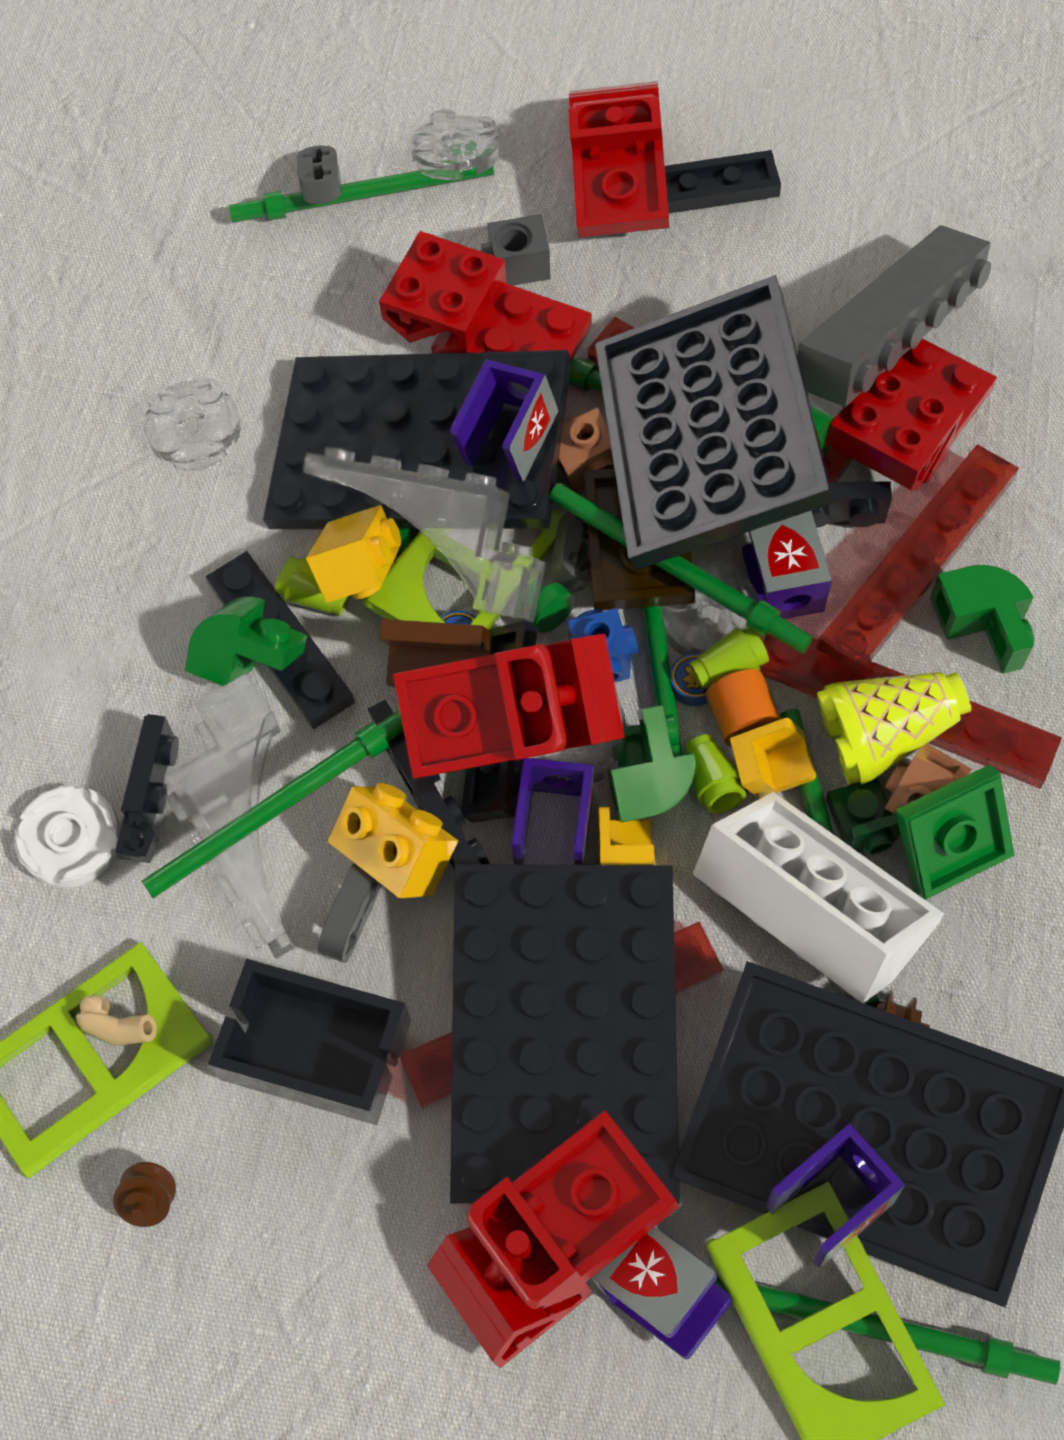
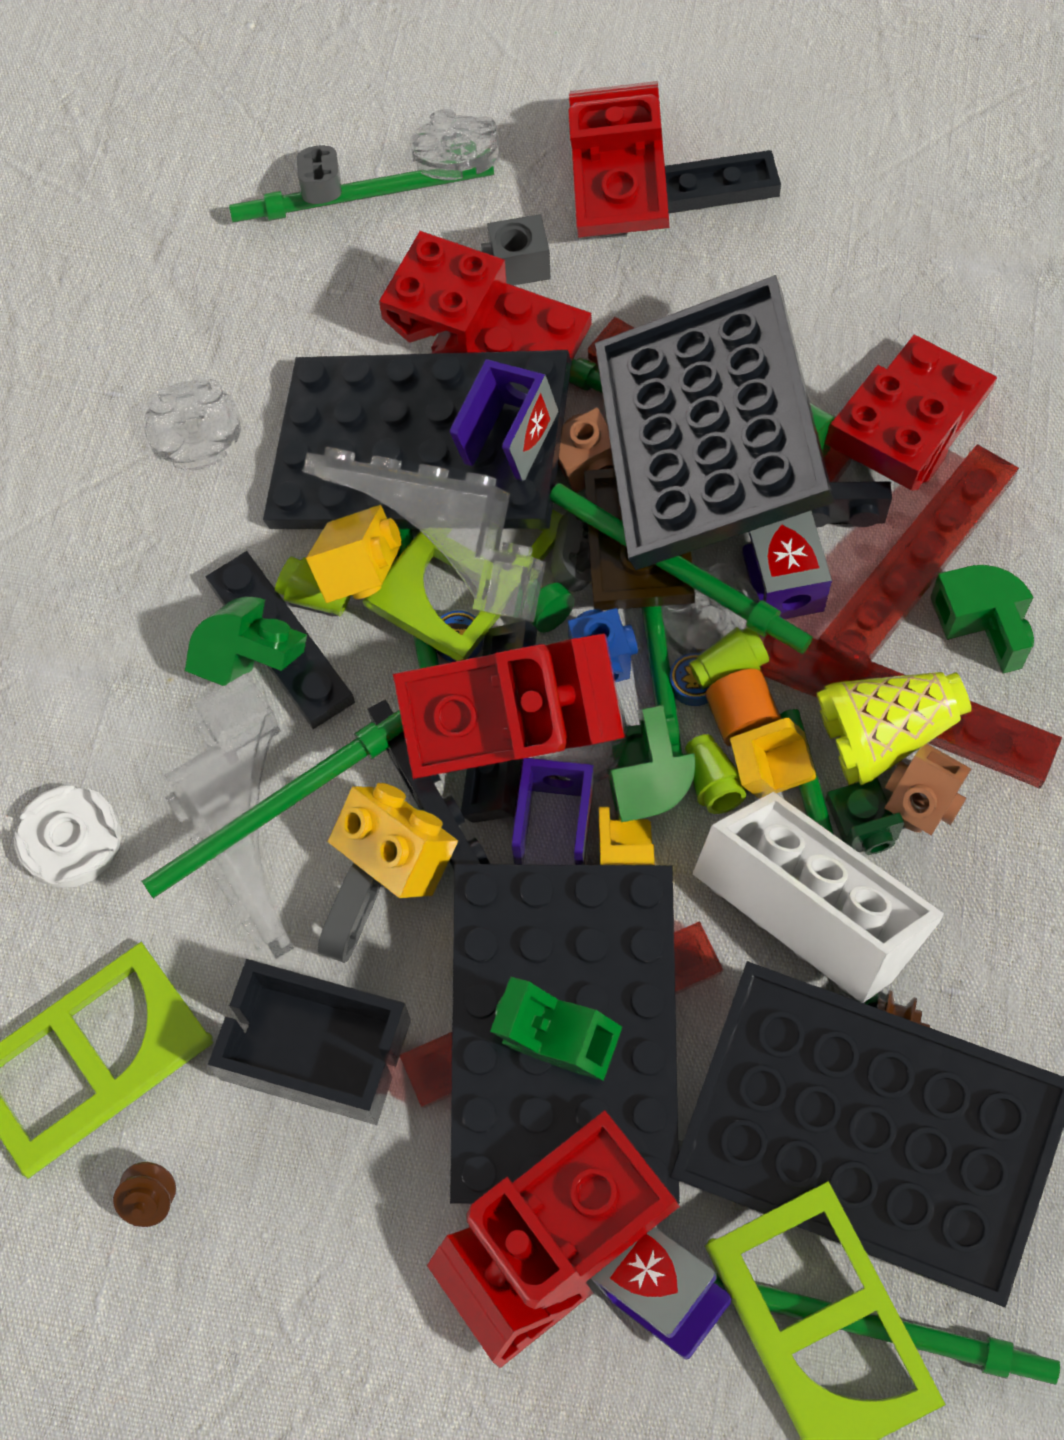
tan arm [76,996,157,1046] -> none
black hinge [115,714,179,863] -> none
reddish brown panel [379,619,493,688] -> none
dark purple piece [766,1123,905,1268] -> none
dark grey brick [797,225,991,407] -> none
green tile [896,764,1015,900] -> none
none -> green brick [490,977,622,1081]

